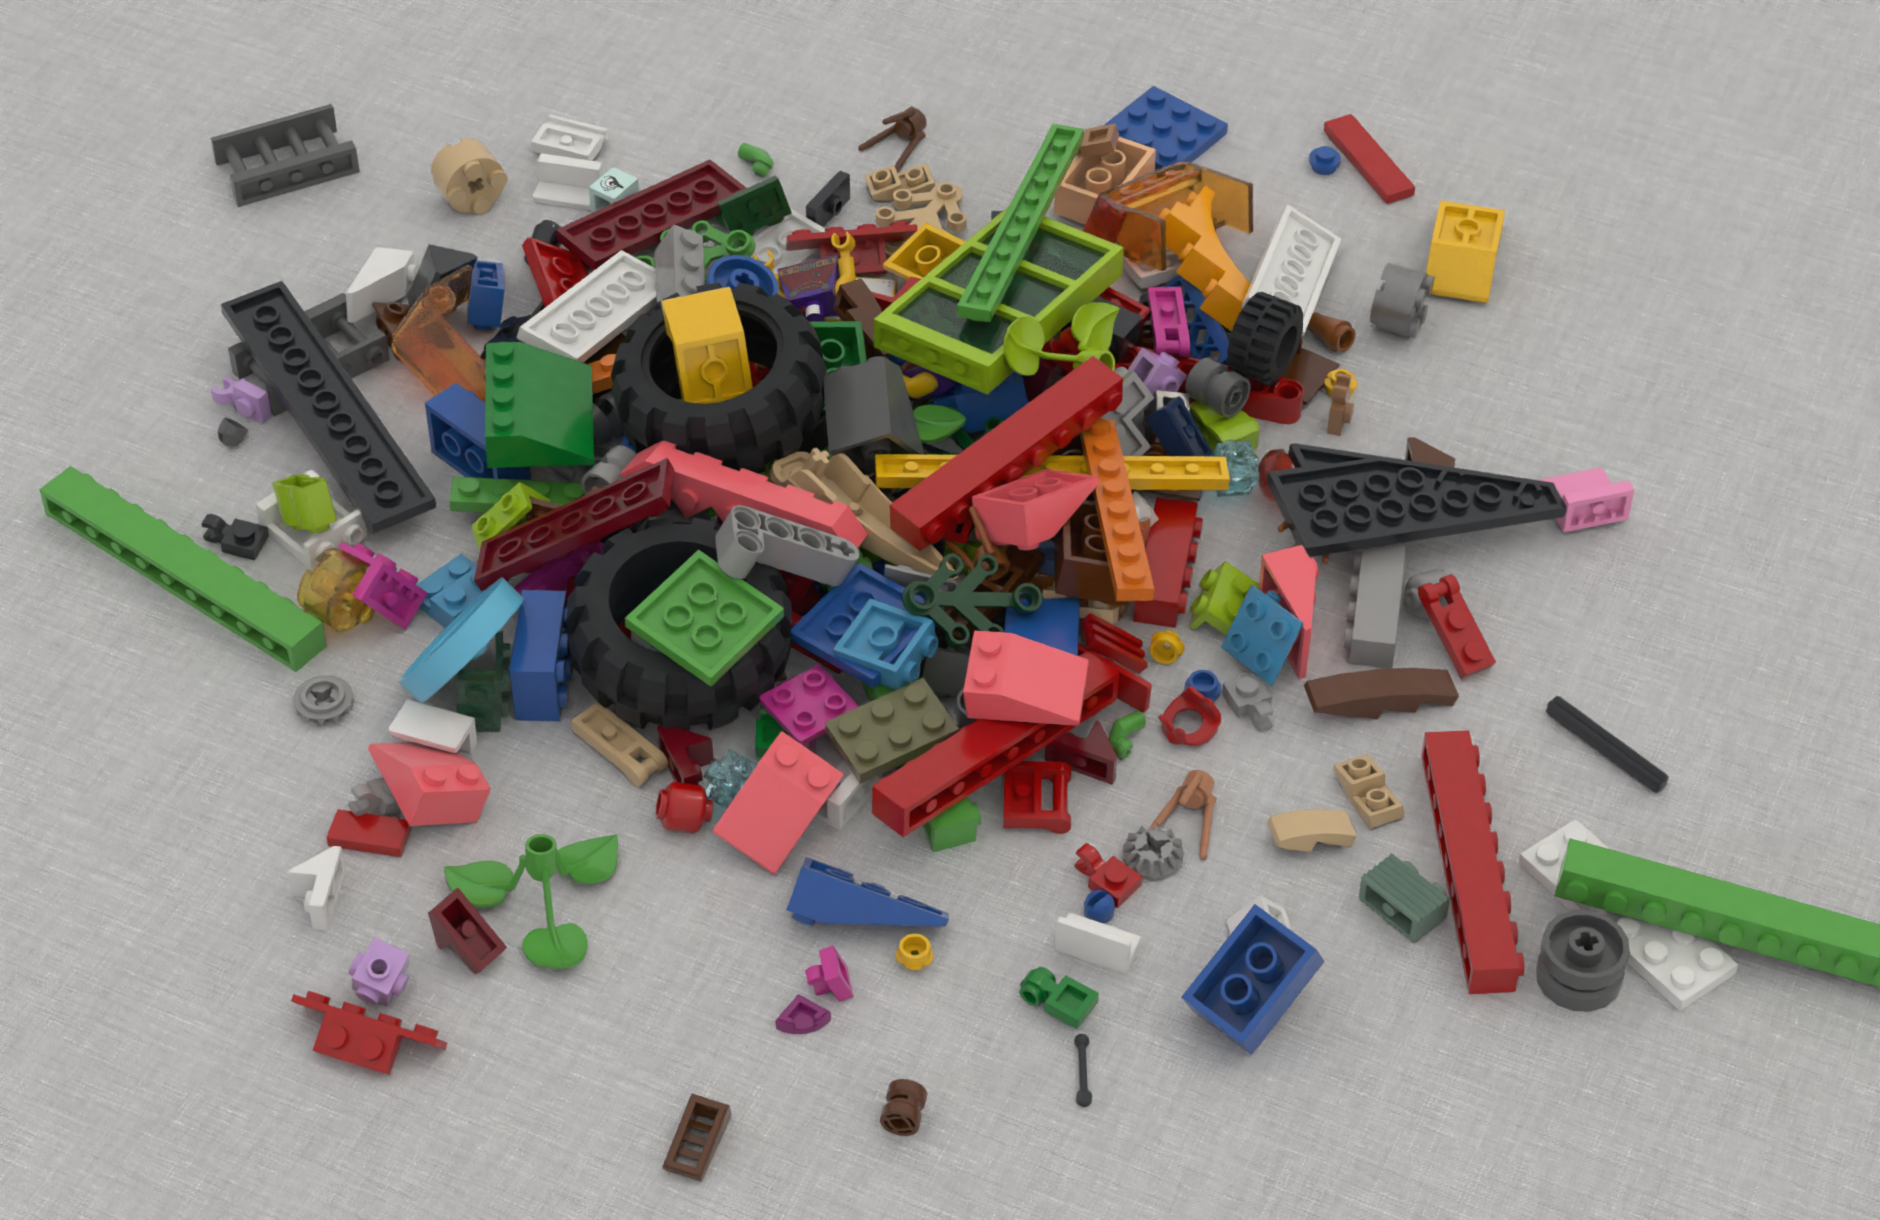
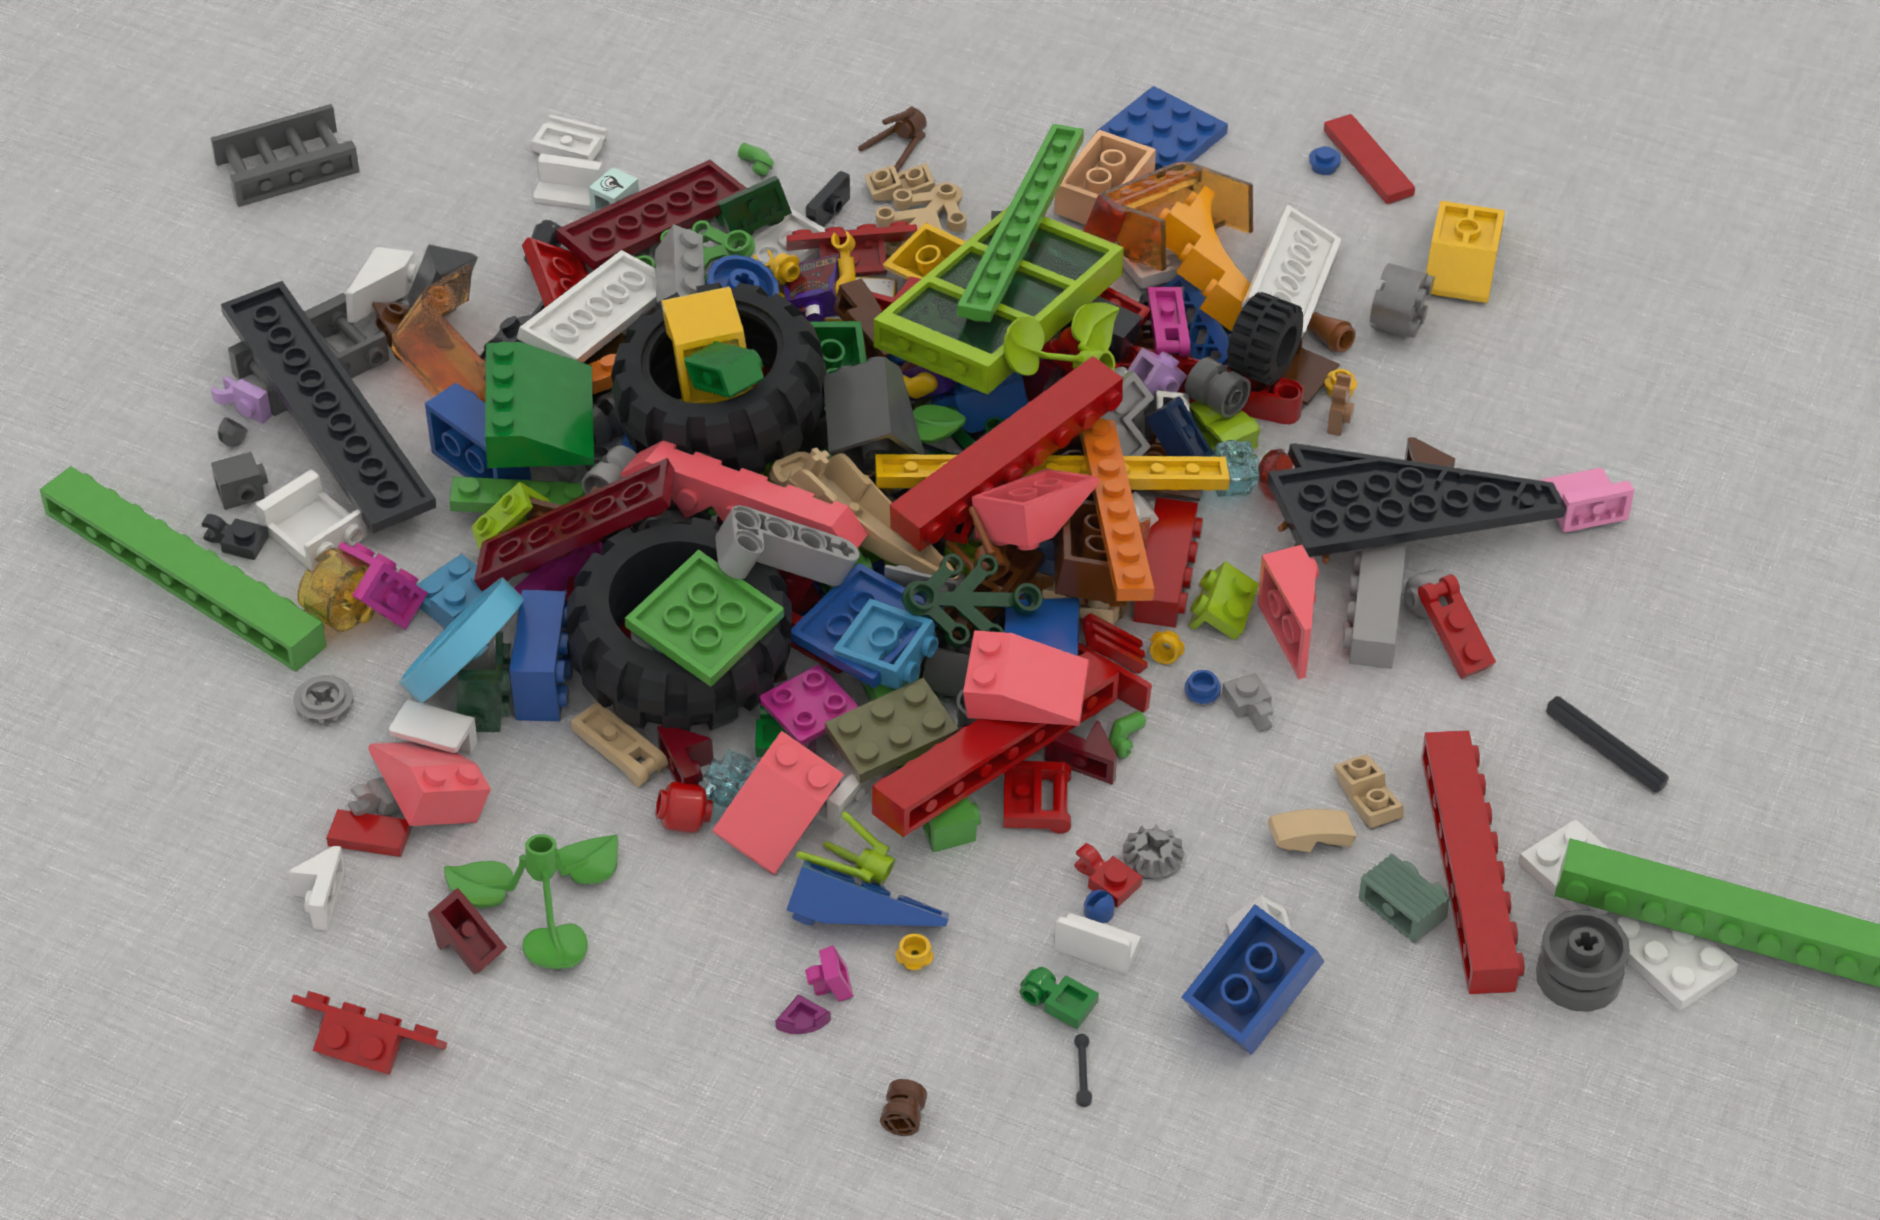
lime brick [272,474,337,534] -> none
lavender brick [348,937,409,1006] -> none
tan brick [431,138,508,215] -> none
blue slope [467,260,505,330] -> none
reddish brown slope [662,1093,732,1182] -> none
medium nougat plate [1076,123,1119,157] -> none
nougat plant [1149,770,1217,860] -> none
red piece [1158,686,1221,746] -> none
dark azure hinge [1221,585,1304,686] -> none
reddish brown slope [1304,668,1459,719] -> none
none -> dark grey brick [211,452,268,510]
none -> green brick [684,341,764,398]
none -> yellow plate [770,253,800,285]
none -> lime plant [796,812,896,886]

